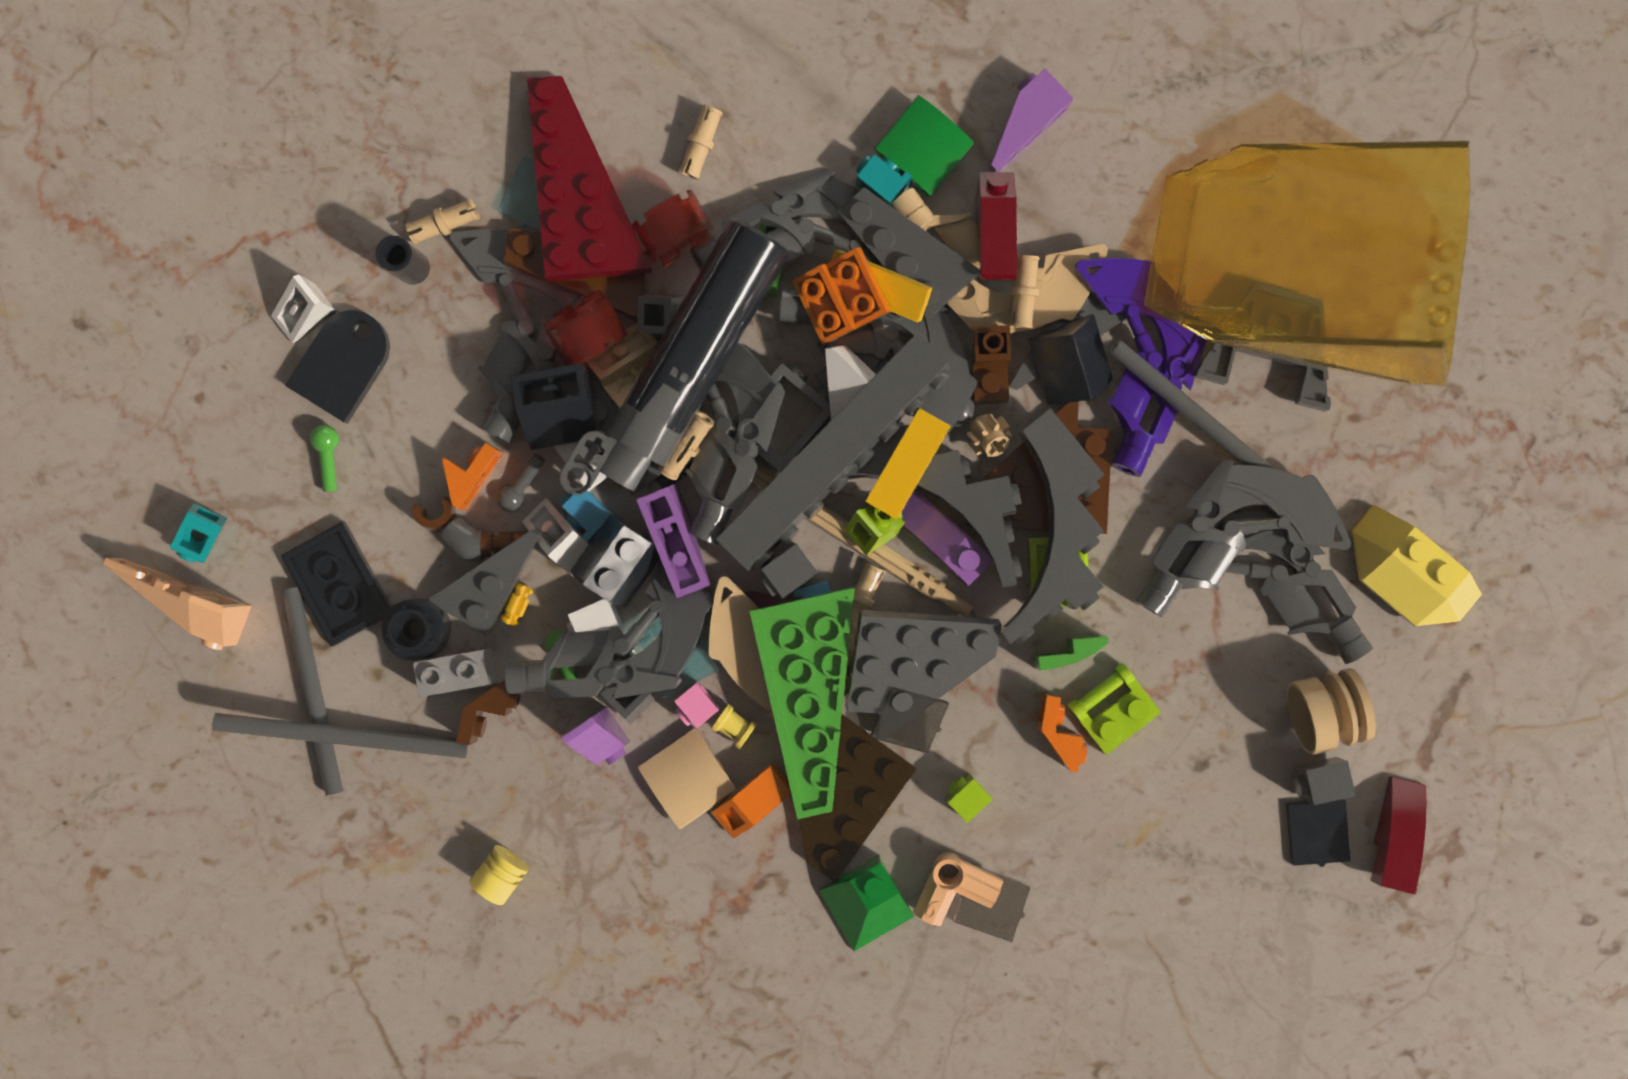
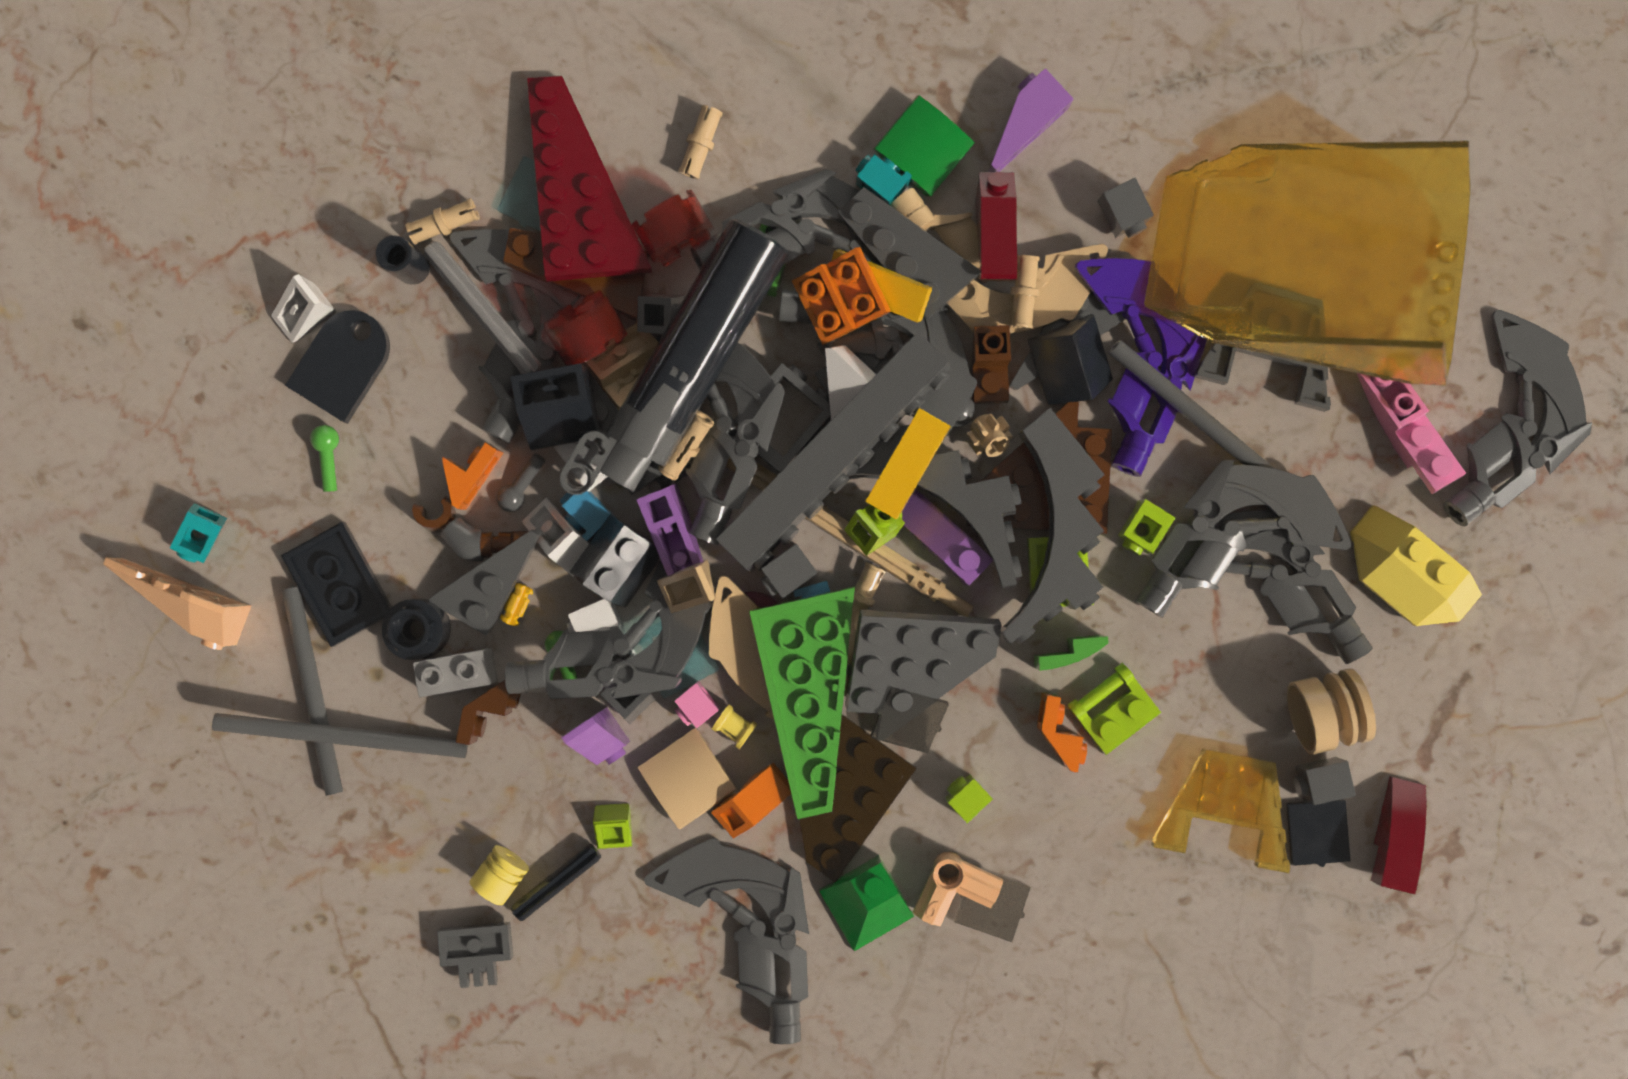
none -> light grey axle [424,241,541,374]
none -> dark grey hinge [437,922,513,988]
none -> black axle [511,844,601,921]
none -> lime slope [593,803,632,849]
none -> dark grey piece [644,838,809,1044]
none -> tan slope [657,559,715,613]
none -> dark grey brick [1097,177,1154,238]
none -> lime brick [1118,499,1175,556]
none -> clear yellow wing [1151,748,1290,873]
none -> bright pink slope [1357,353,1466,494]
none -> dark grey piece [1443,310,1592,527]

